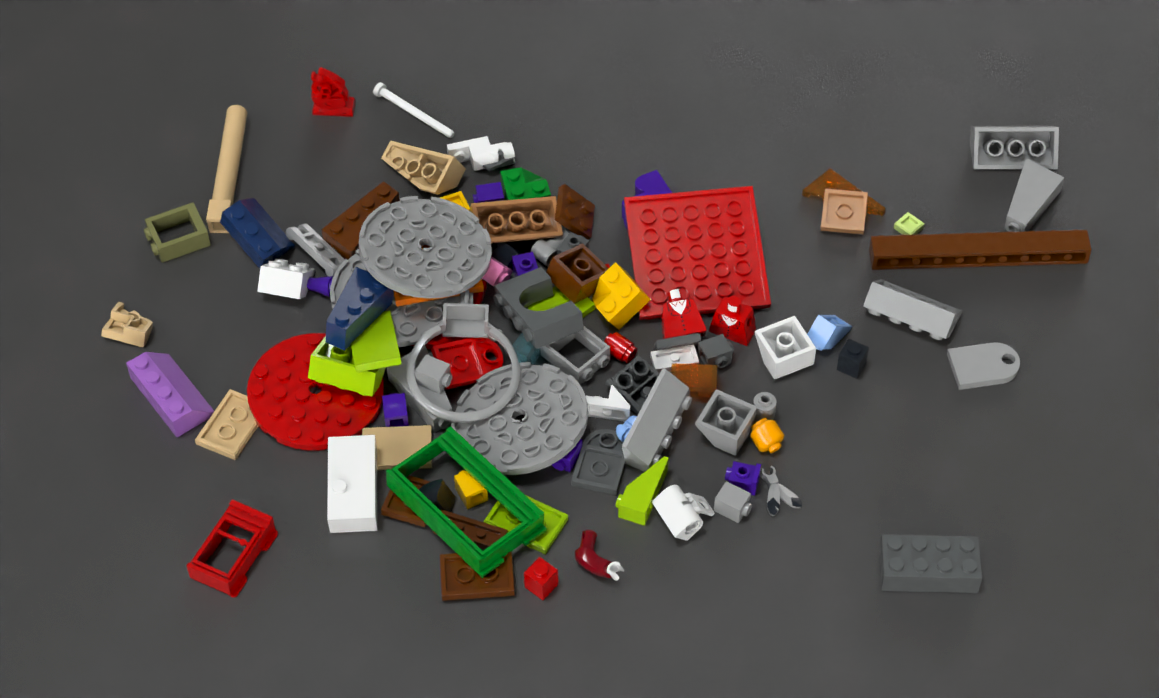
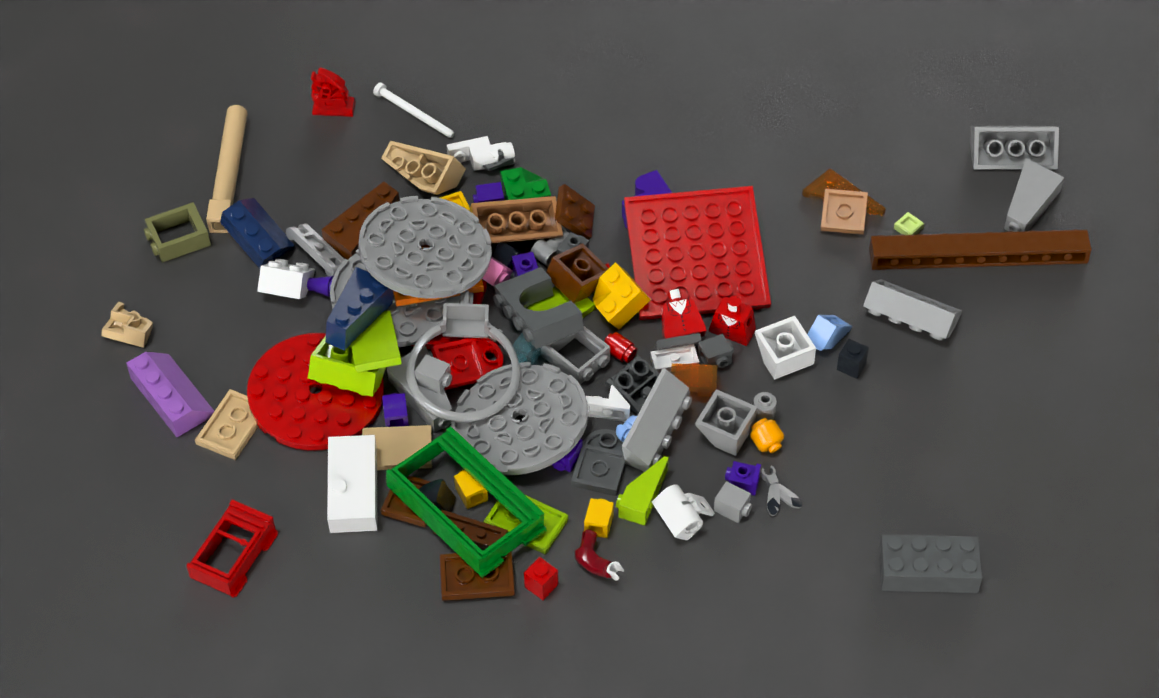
light grey tile [947,342,1020,390] -> none
none -> yellow brick [584,498,614,538]

